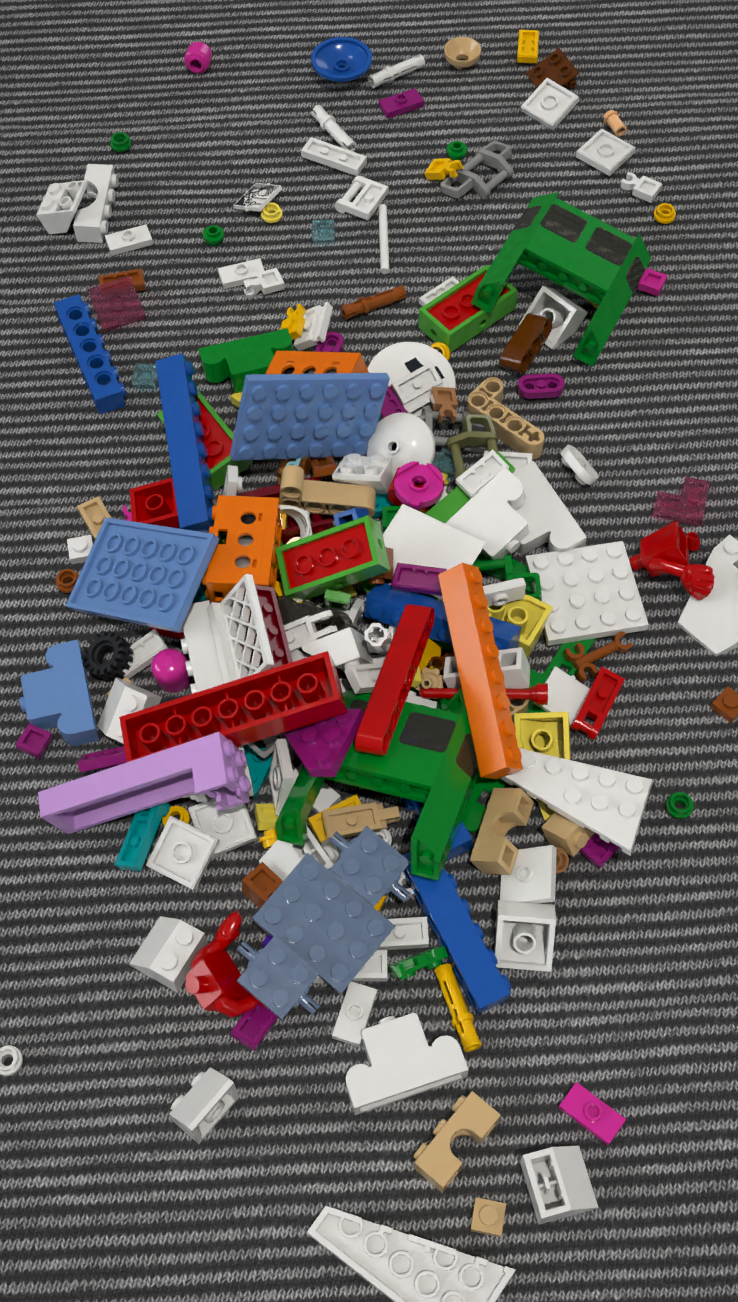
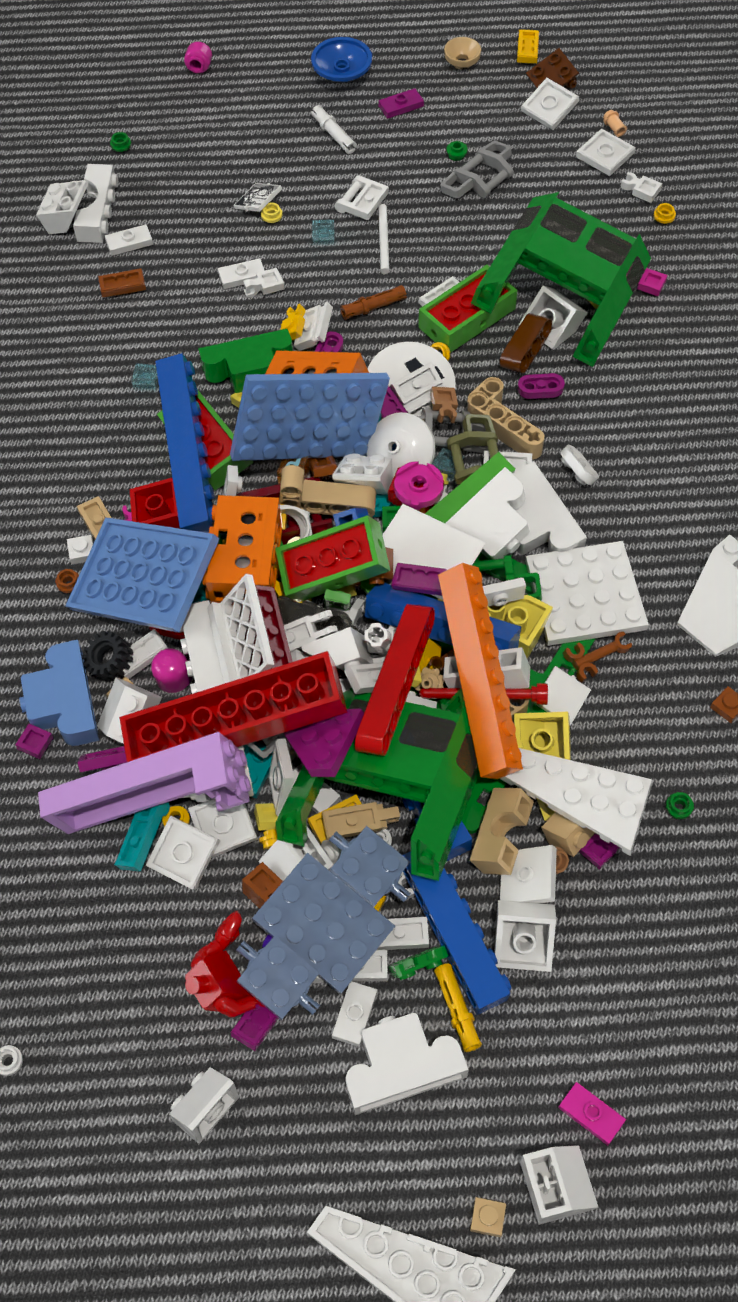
blue brick [53,294,127,415] -> none
clear pink plate [87,275,146,332] -> none
white slope [129,916,208,993] -> none
green plate [203,225,225,246] -> none
white plate [301,137,367,176] -> none
white pin [368,54,425,88] -> none
tan arch [413,1091,501,1193] -> none
yellow plate [424,158,464,180] -> none
white plate [455,449,509,499] -> none
red plate [570,667,625,740] -> none
red torso [629,520,715,600] -> none
clear pink plate [652,477,710,526] -> none

